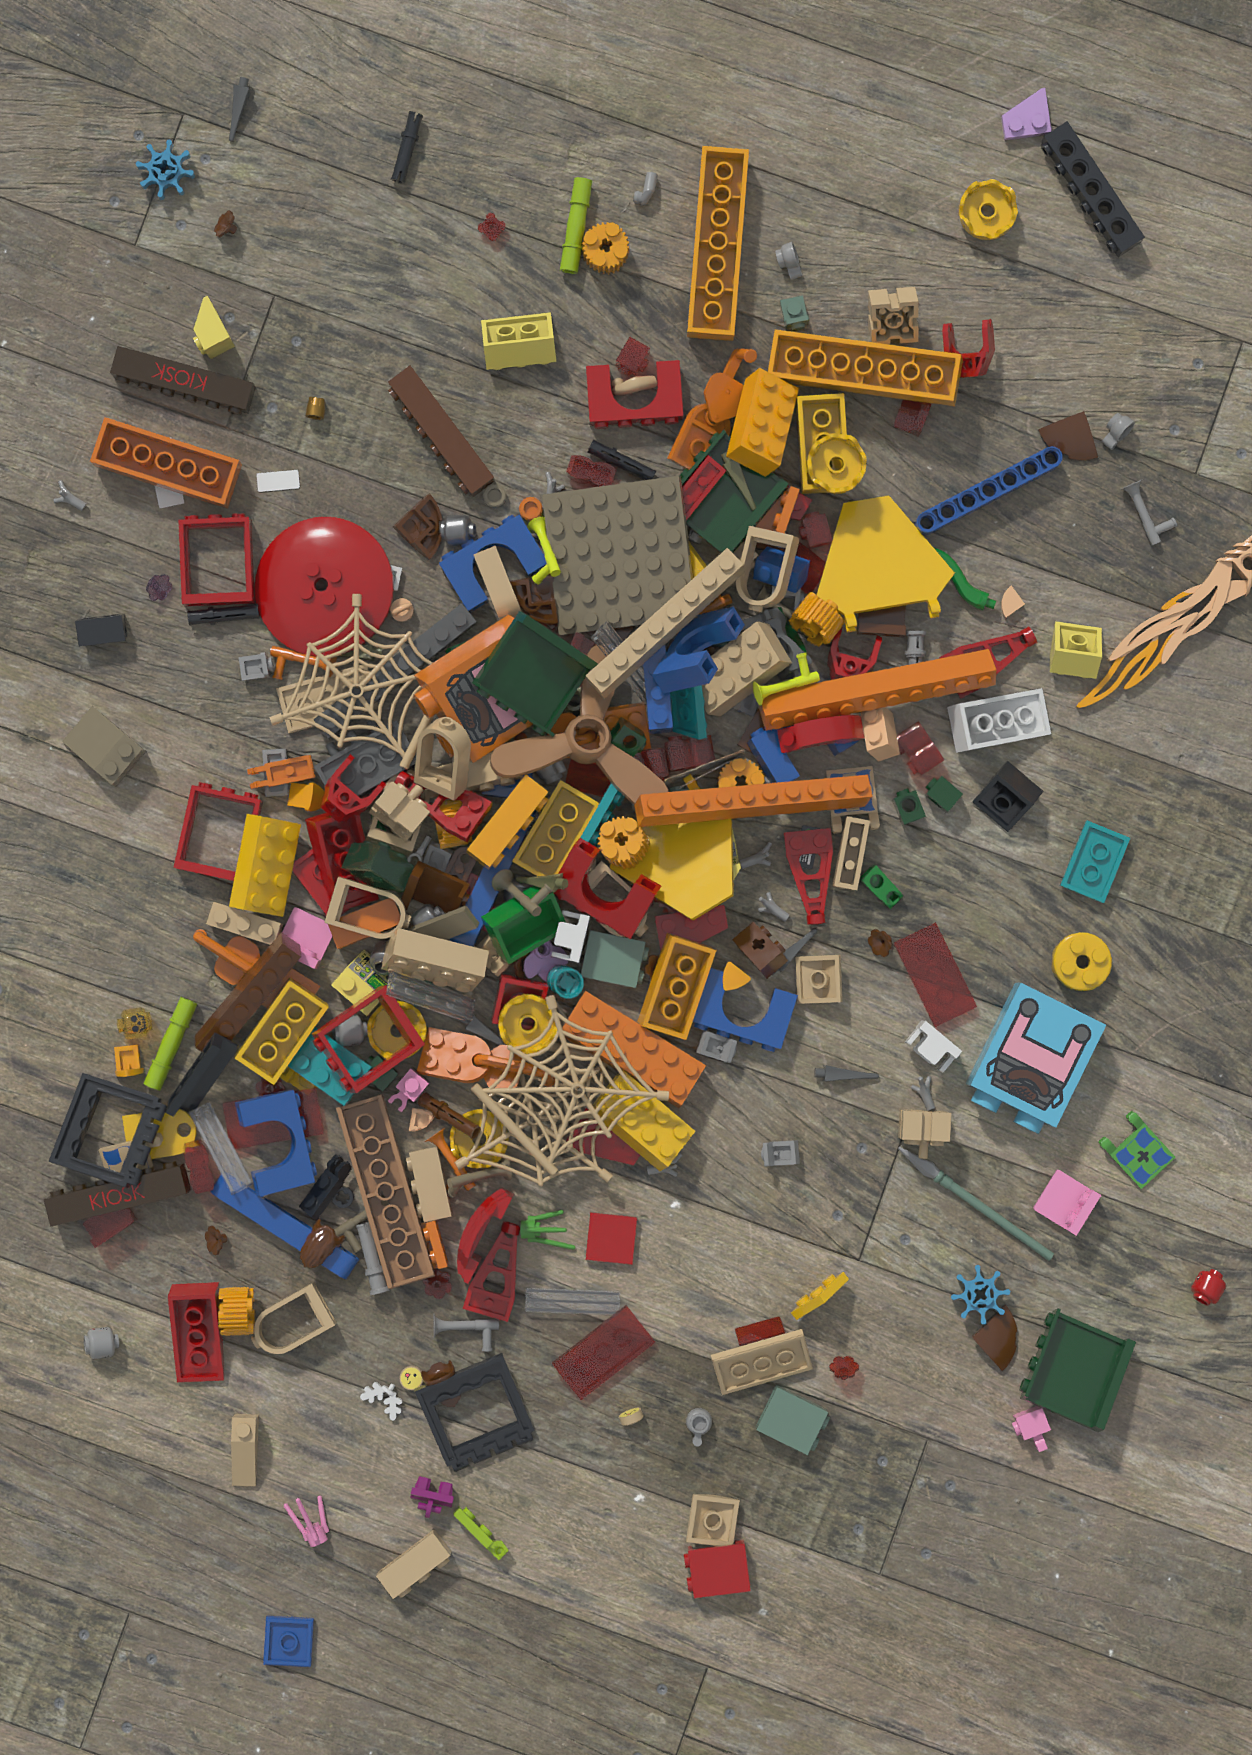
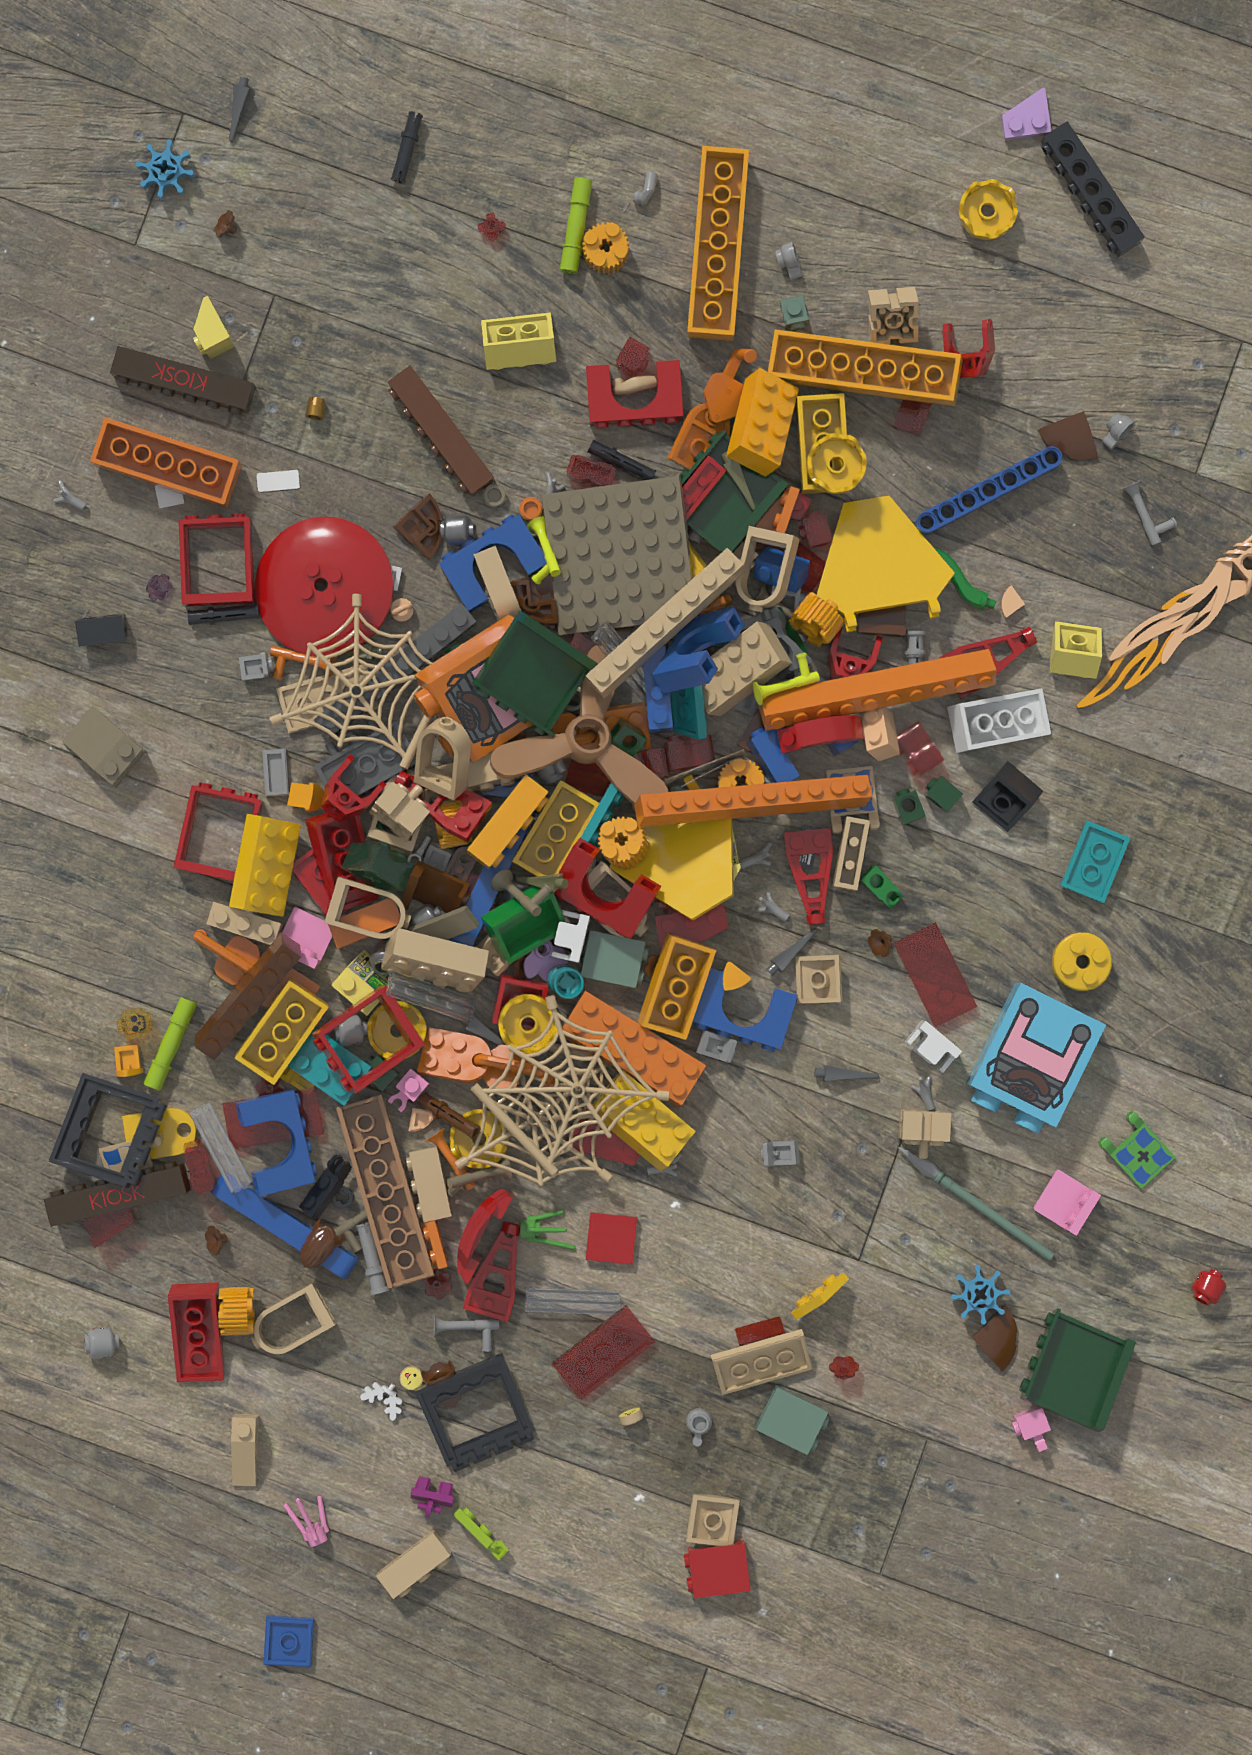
black panel [165,1033,239,1117] -> none
orange hinge [247,754,316,789] -> none
reddish brown brick [732,921,788,979] -> none

